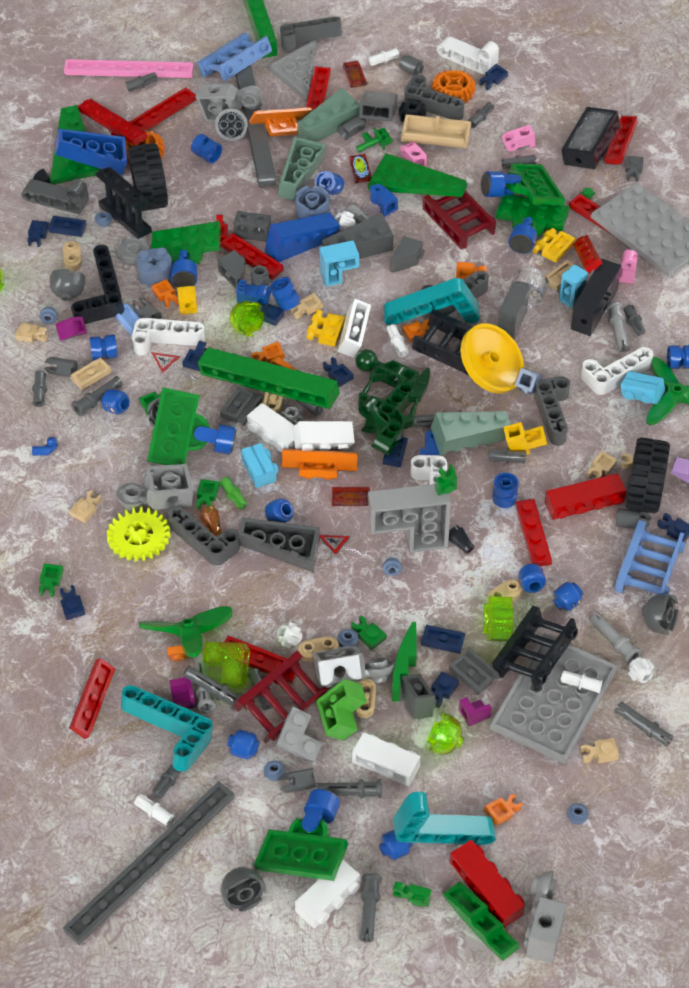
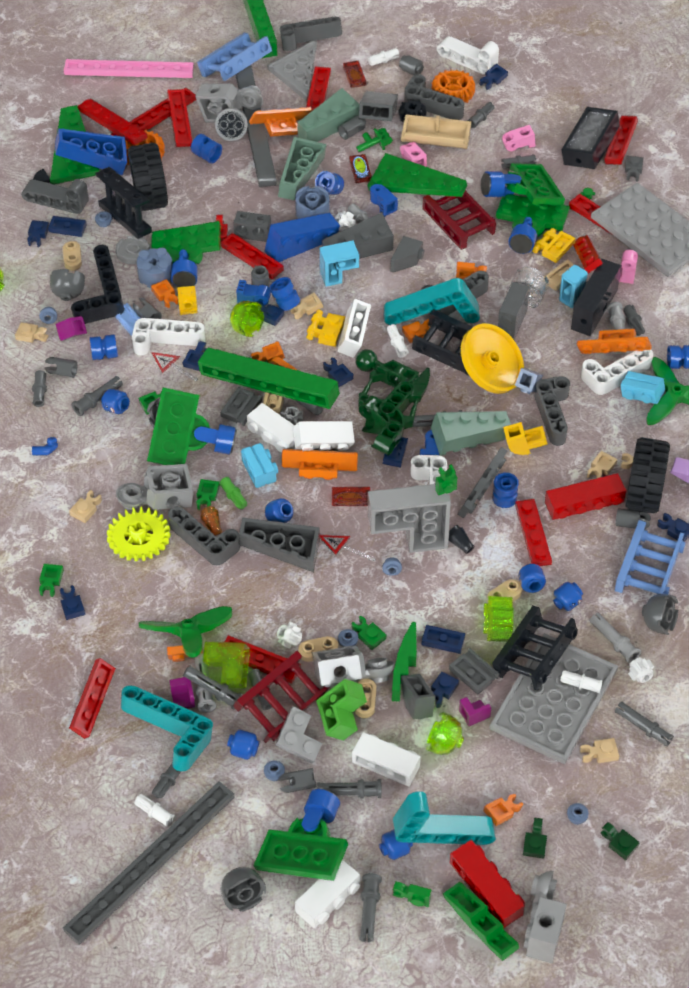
tan plate [70,357,112,390] -> none
dark grey axle [125,73,158,92] -> none
dark grey slope [217,250,246,290] -> none
dark grey axle [488,448,526,463] -> none
none -> red plate [167,89,192,147]
none -> dark grey plate [457,447,508,518]
none -> dark green plate [523,817,547,859]
none -> orange bracket [577,329,652,354]
none -> dark green plate [600,822,640,861]

